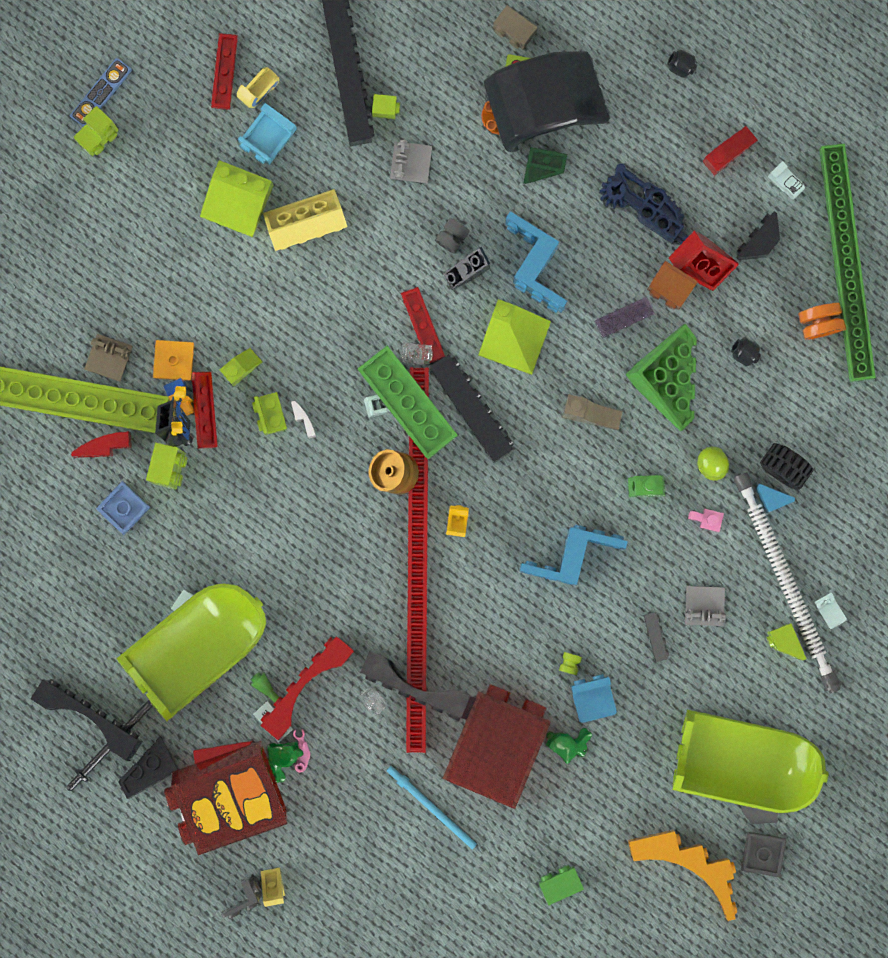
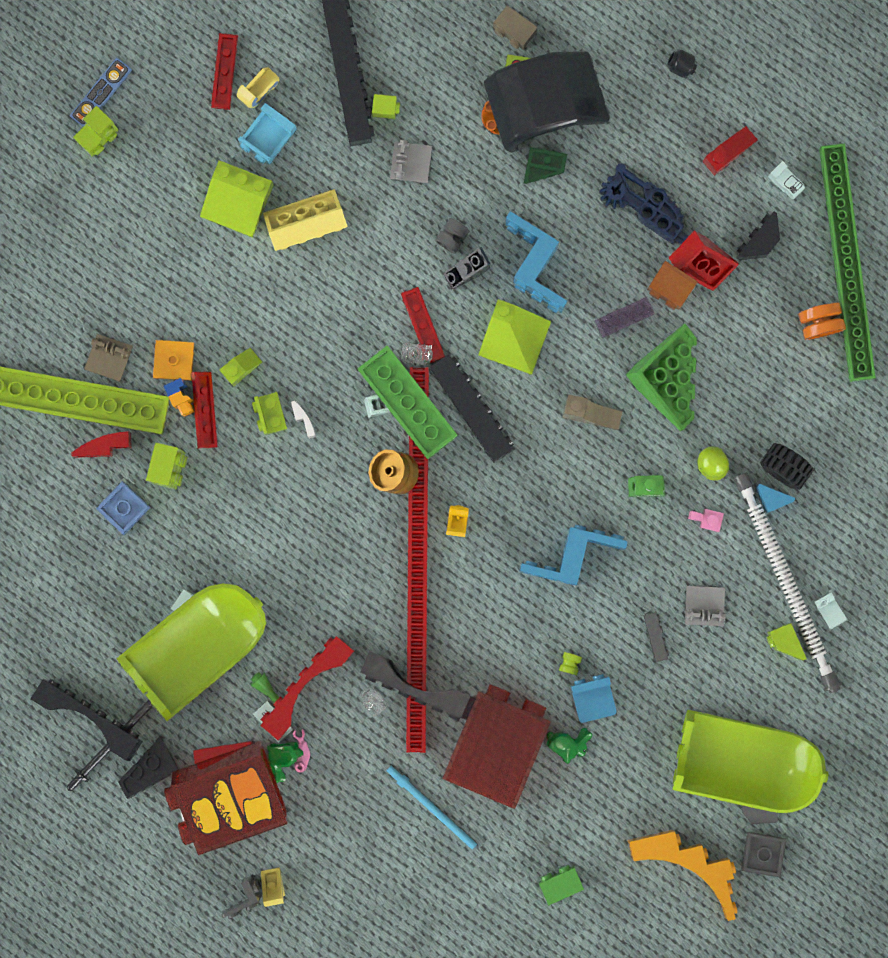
torso [155,386,193,447] -> none
black head [731,338,761,366] -> none

